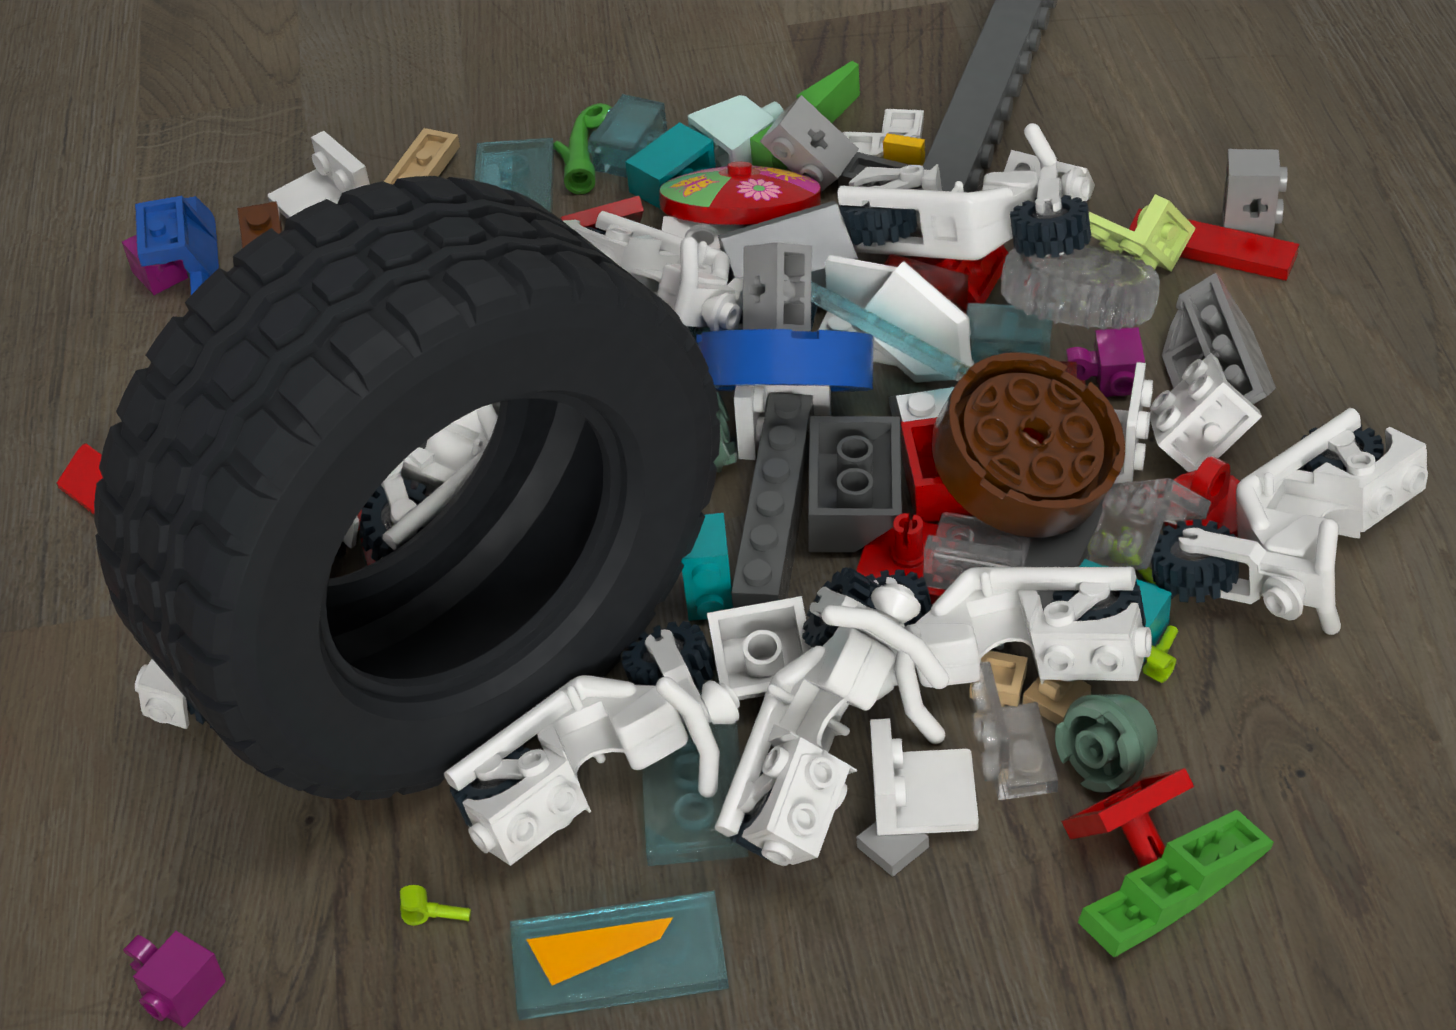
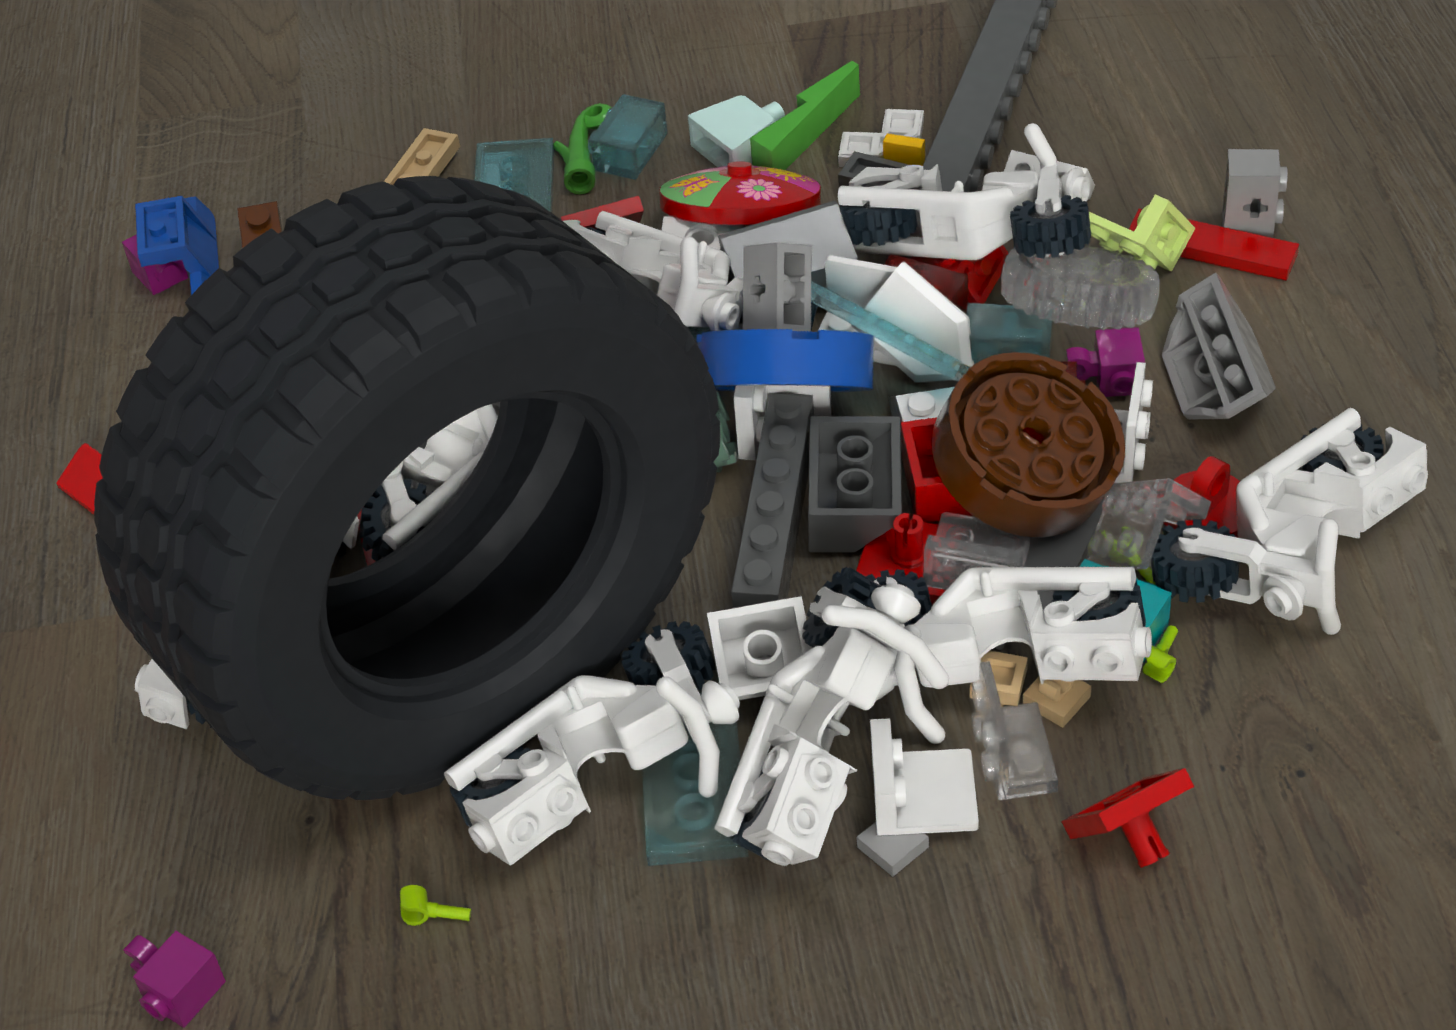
white bracket [268,131,370,218] -> none
clear light blue tile [510,891,729,1020] -> none
teal brick [625,122,716,209] -> none
teal brick [681,513,733,621] -> none
light grey brick [760,95,859,192] -> none
sand green cone [1055,694,1158,792] -> none
bright green slope [1078,810,1274,957] -> none
white bracket [1150,353,1262,472] -> none

